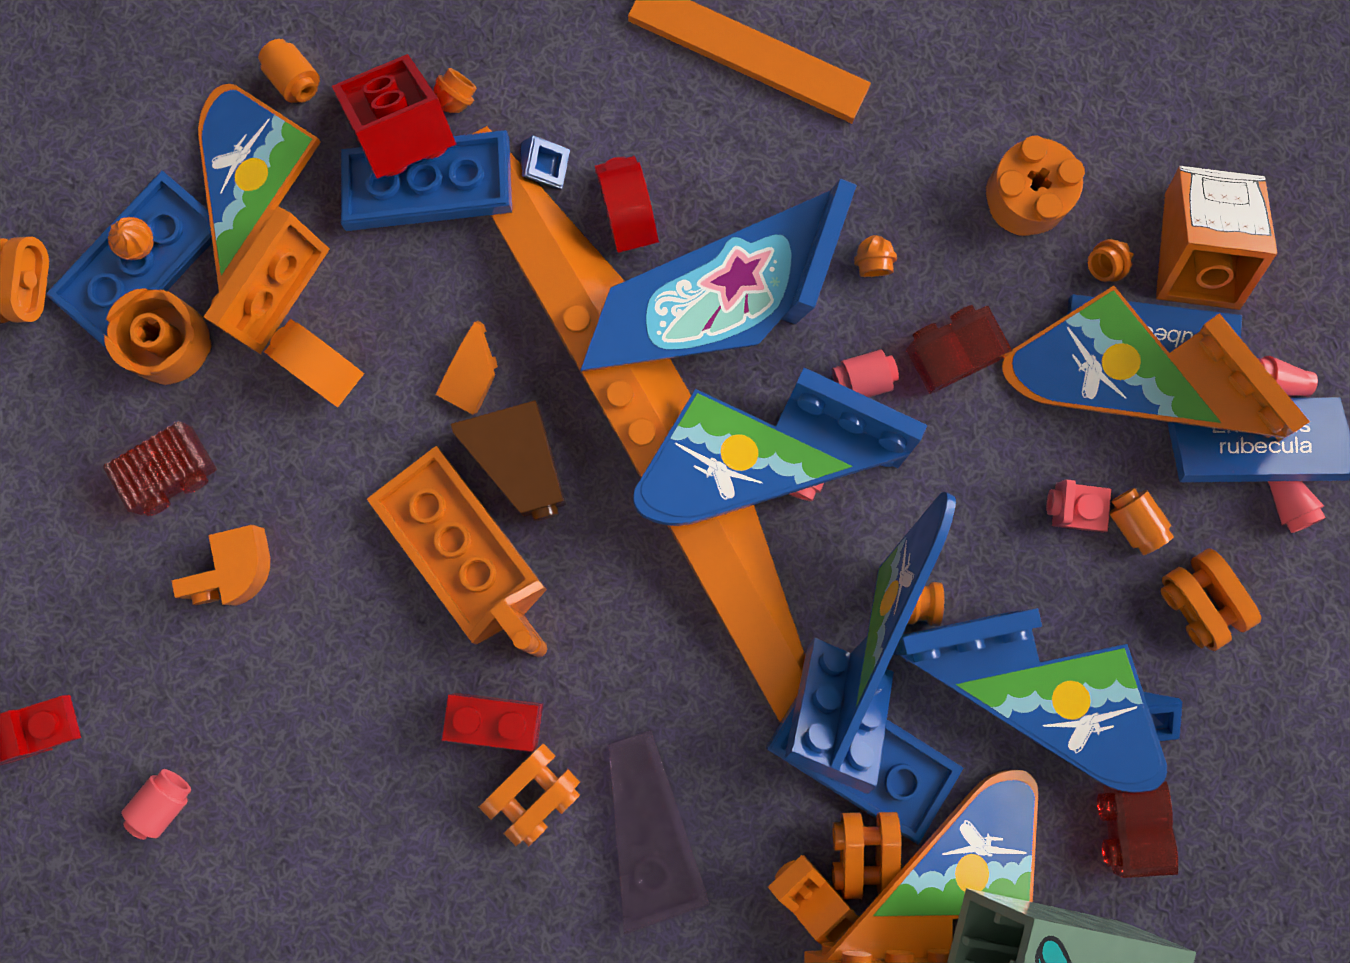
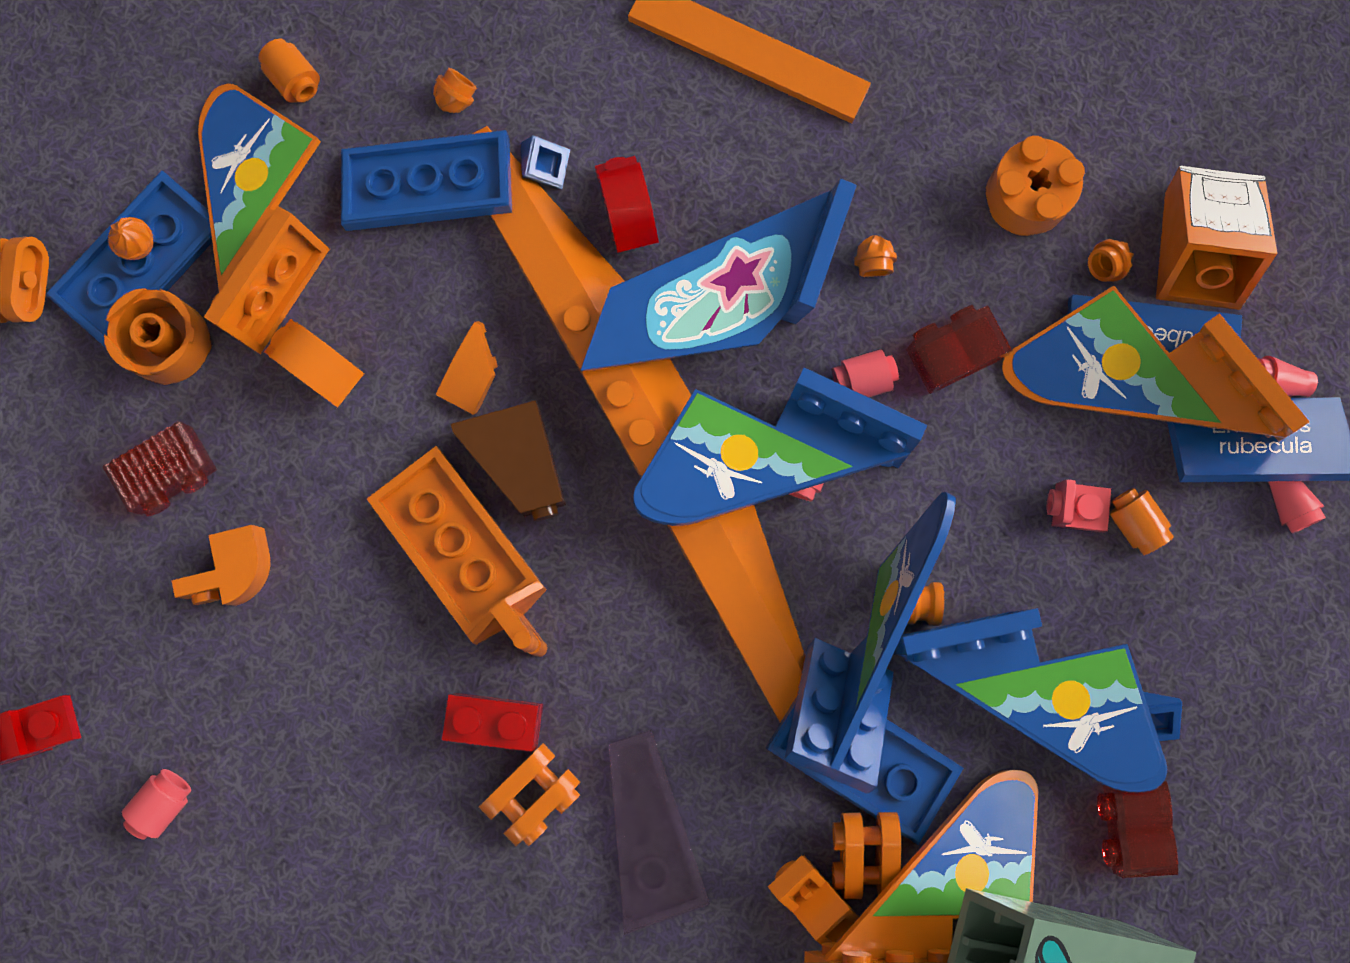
red slope [332,54,456,178] -> none
orange brick [1161,548,1261,651] -> none

